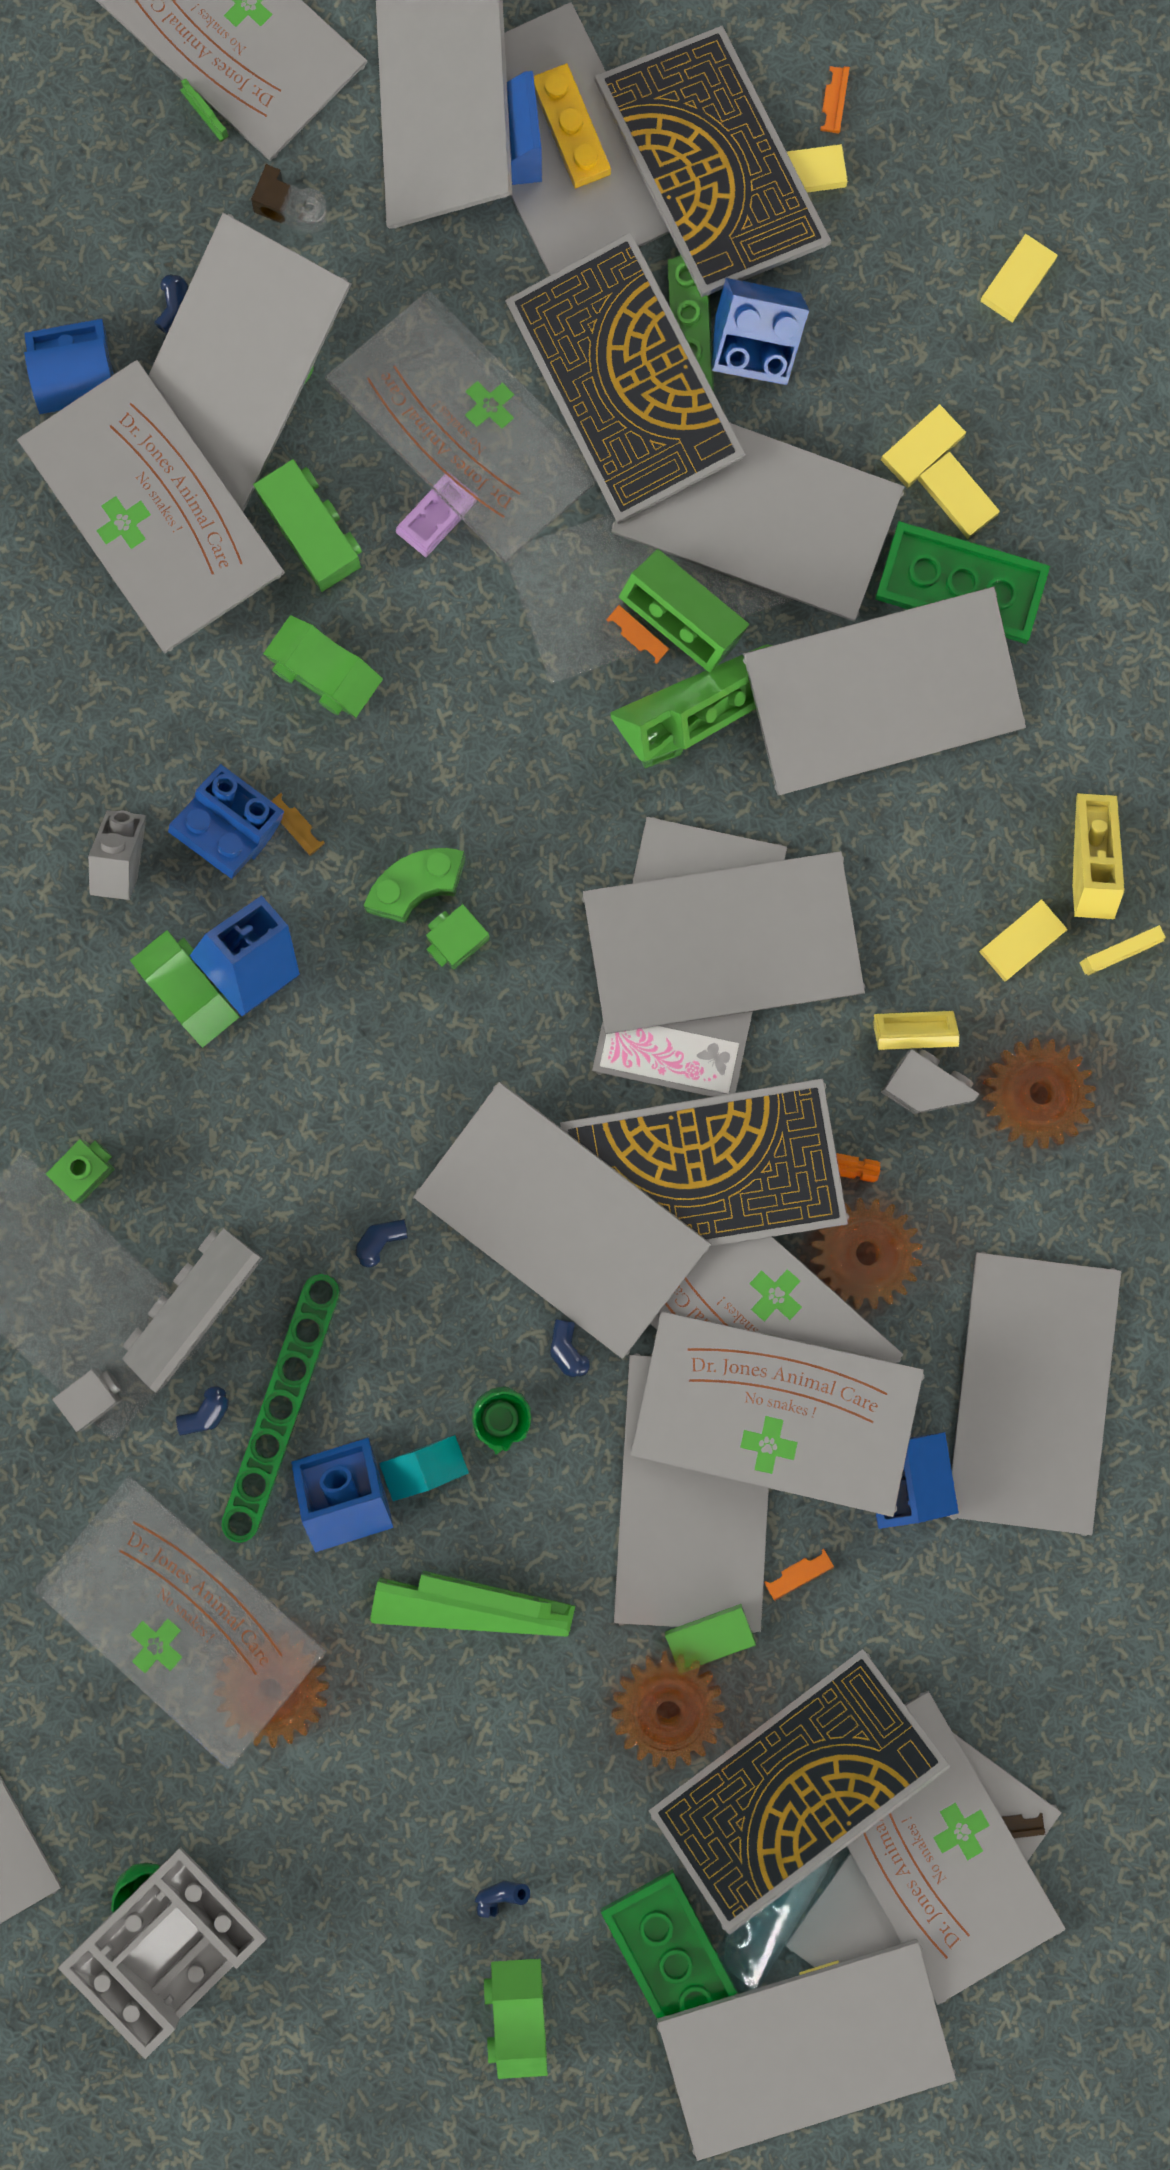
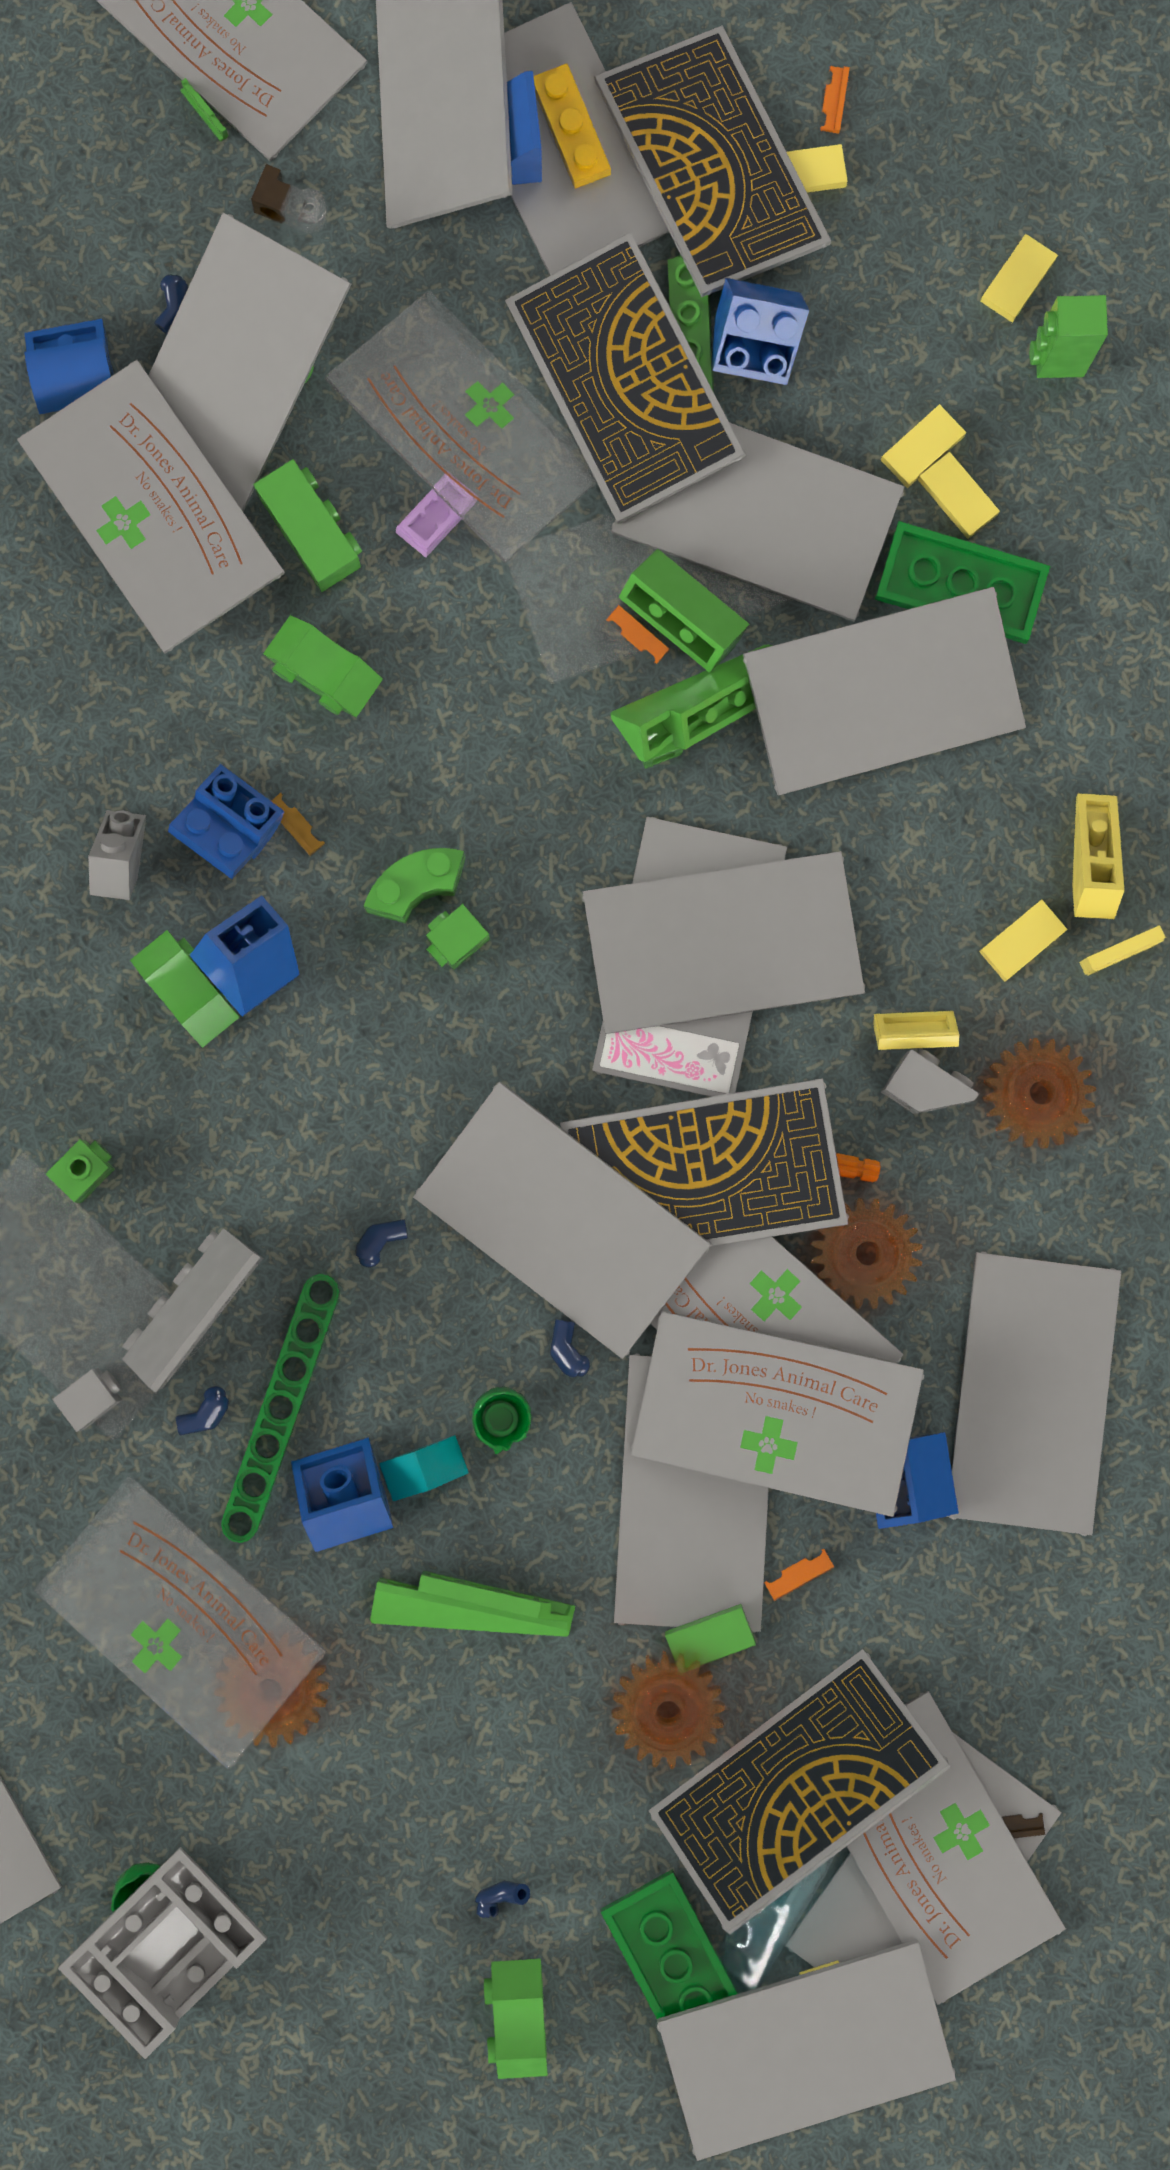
none -> bright green brick [1029,295,1108,378]

